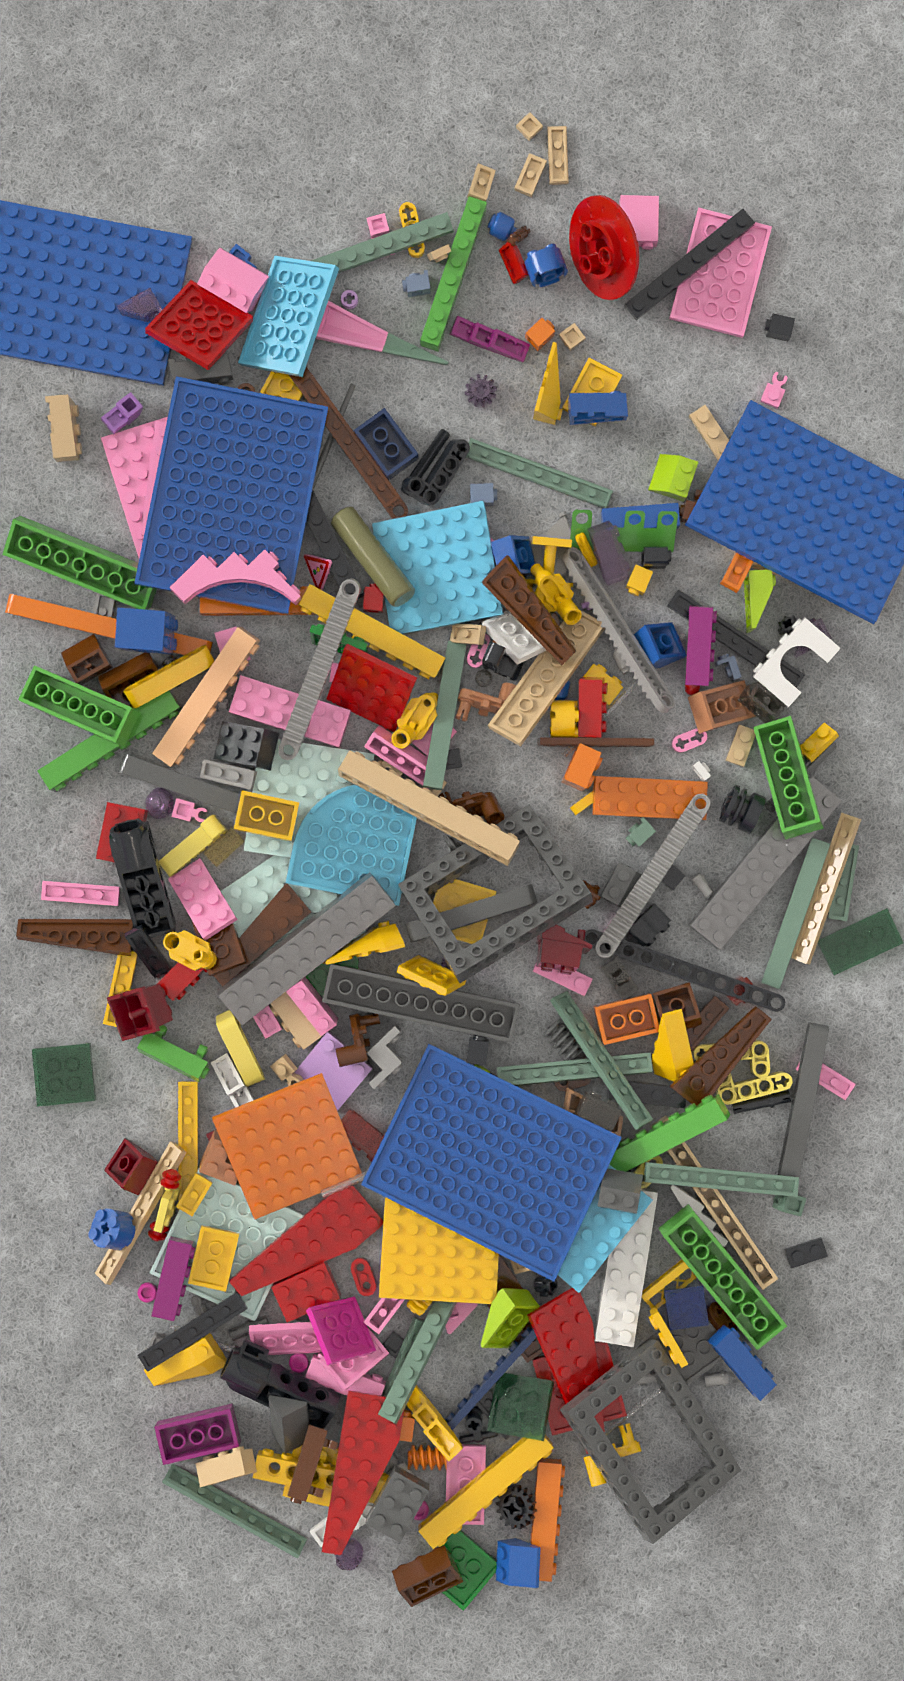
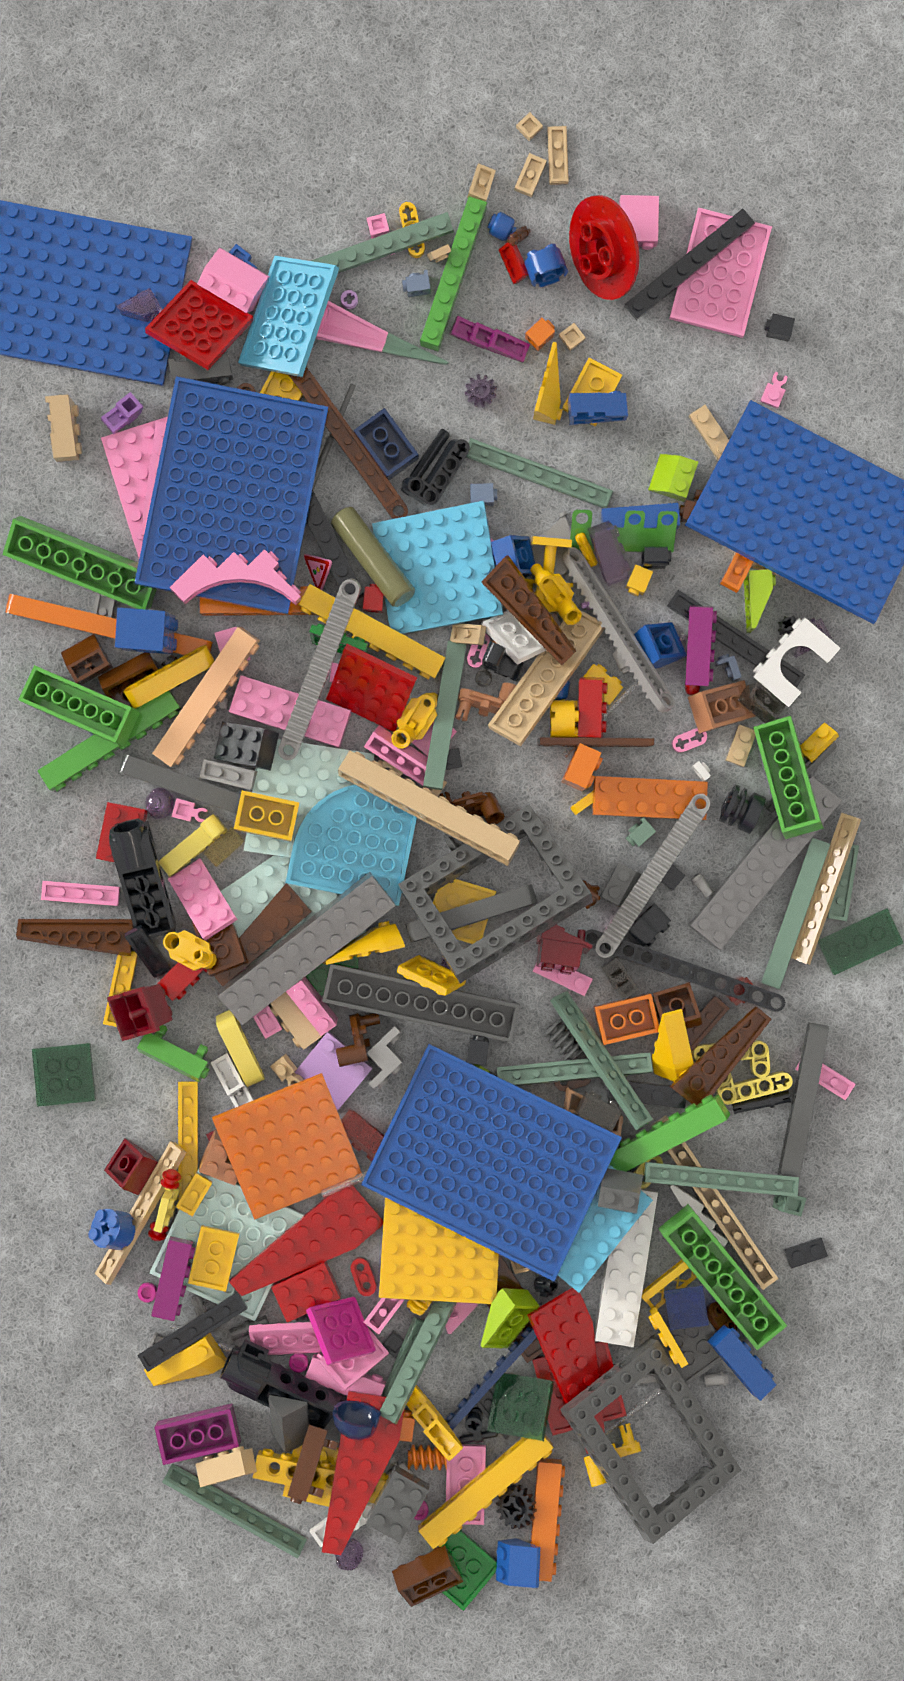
none -> dark blue cylinder [333,1401,381,1441]

